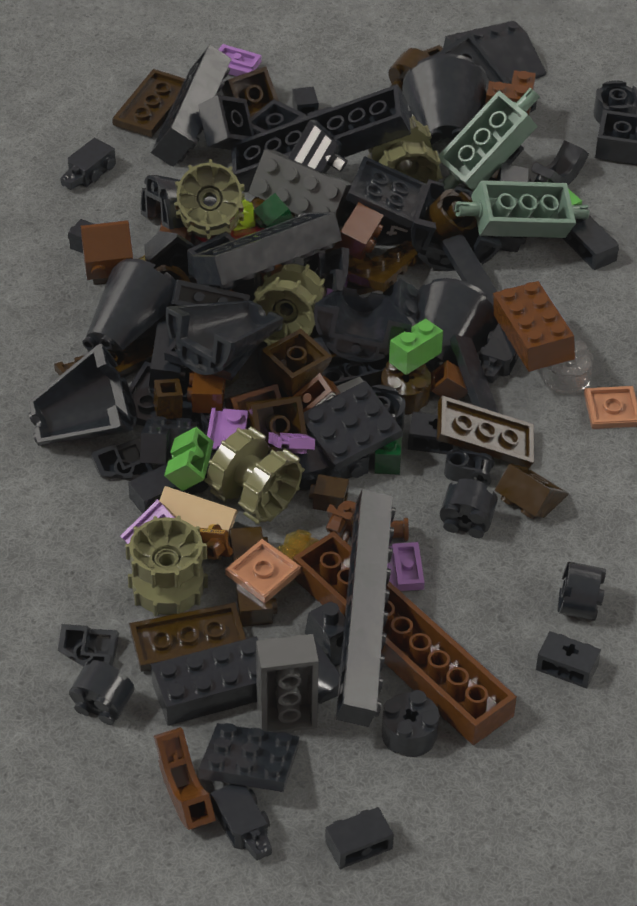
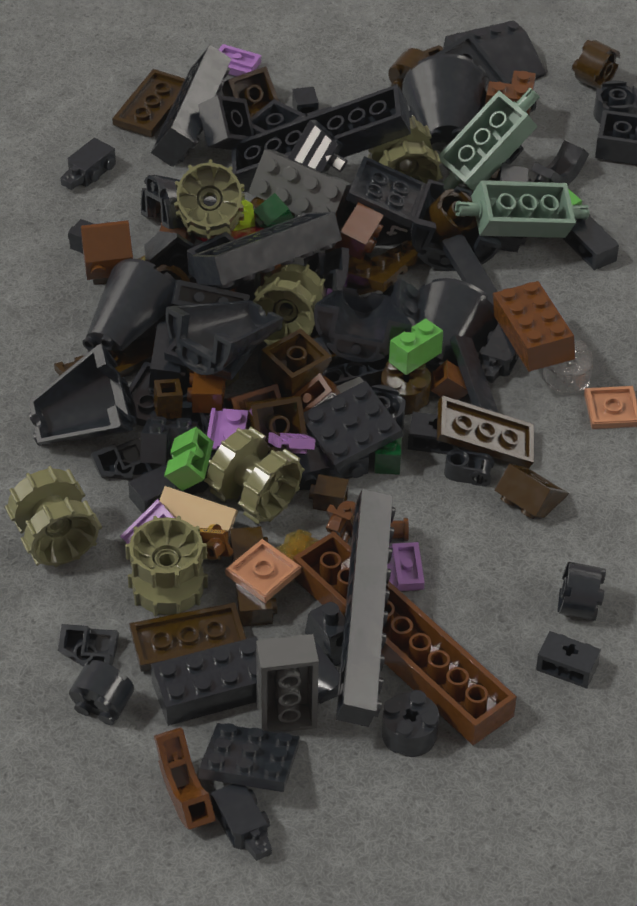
black brick [325,807,394,869] -> none
black brick [440,479,498,538] -> none
none -> olive piece [4,466,102,567]
none -> dark brown brick [572,40,620,89]

